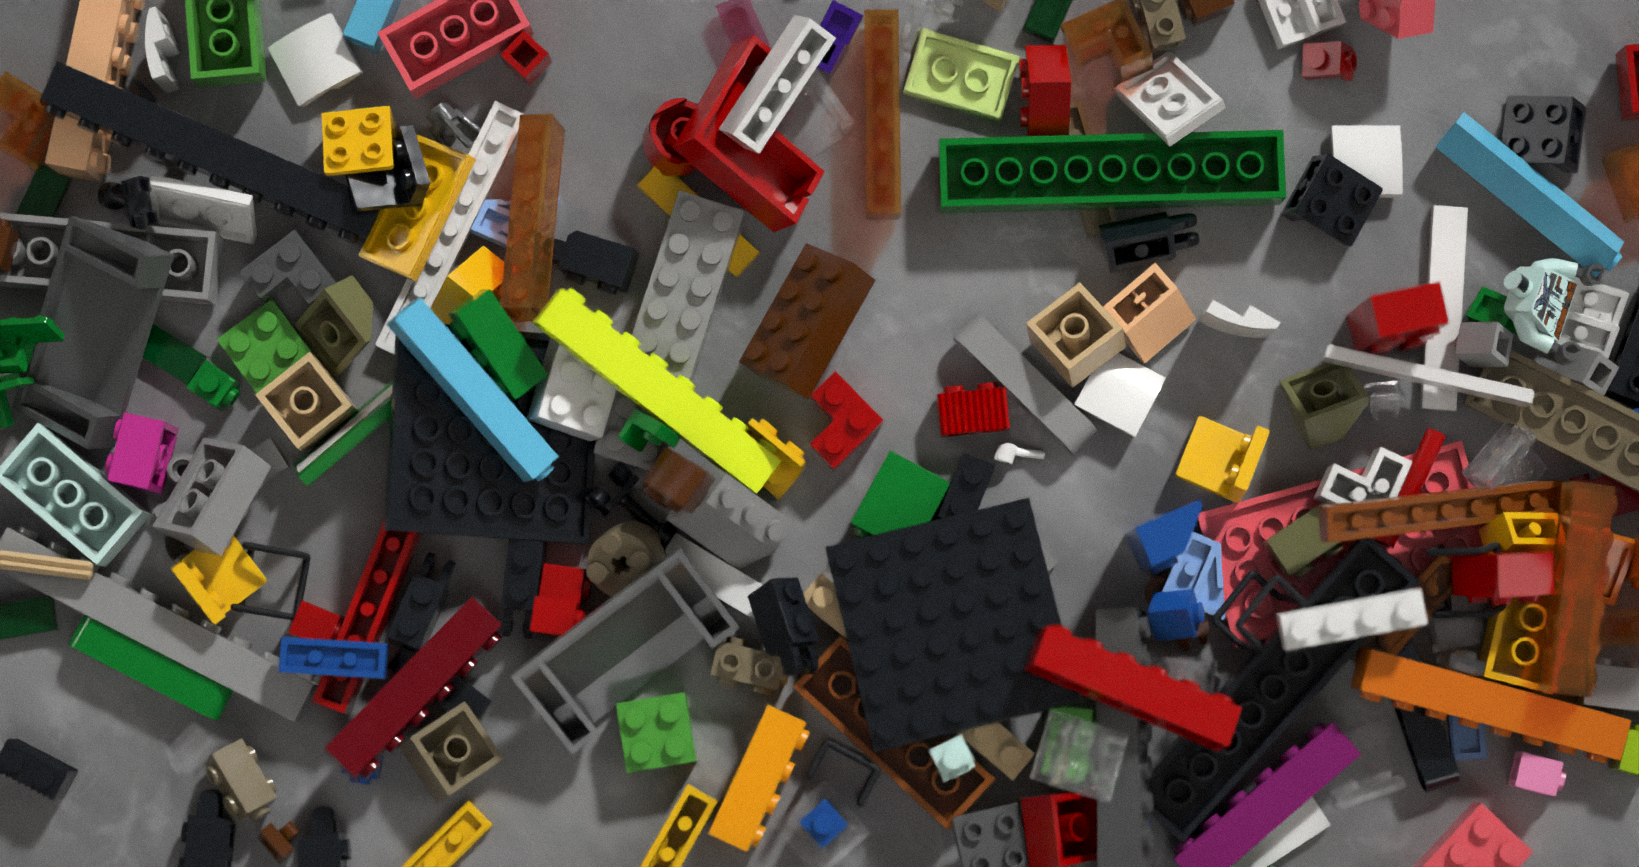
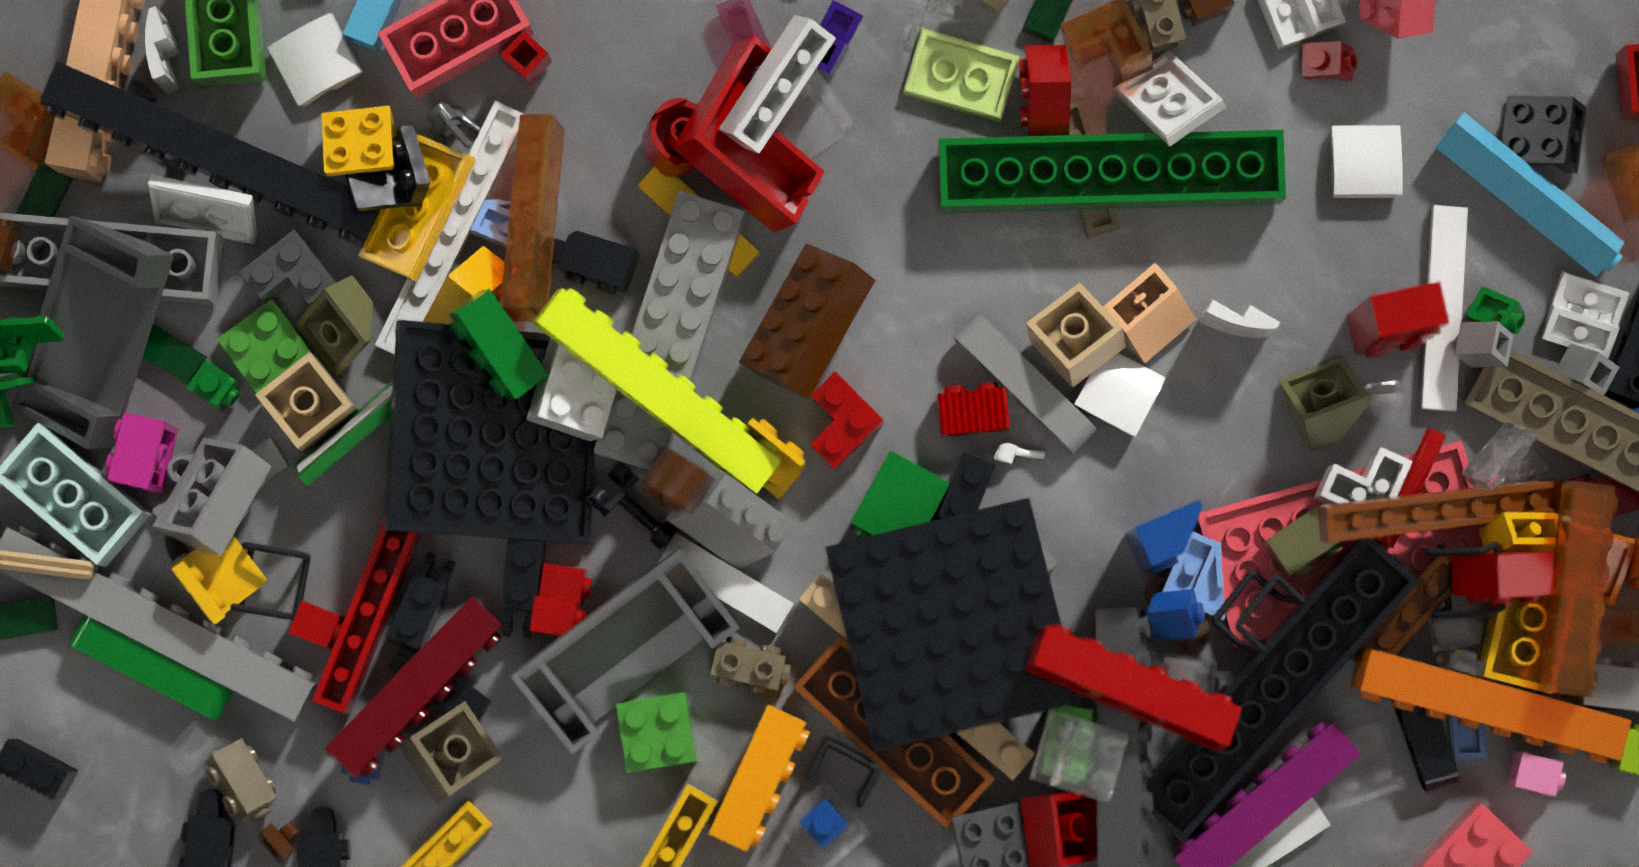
black bar [98,176,159,229] -> none
blue plate [279,637,389,679] -> none
medium azure brick [386,297,559,482] -> none
dark tan brick [587,521,666,597] -> none
green bracket [618,408,682,452] -> none
black hinge [747,577,819,676] -> none
clear orange brick [864,9,901,220] -> none
light aqua brick [928,735,975,782] -> none
black hinge [1099,211,1200,273] -> none
yellow bracket [1175,416,1270,503] -> none
white brick [1276,588,1428,651] -> none
black bracket [1281,153,1383,247] -> none
white tile [1322,344,1535,407] -> none
light aqua torso [1504,258,1605,365] -> none

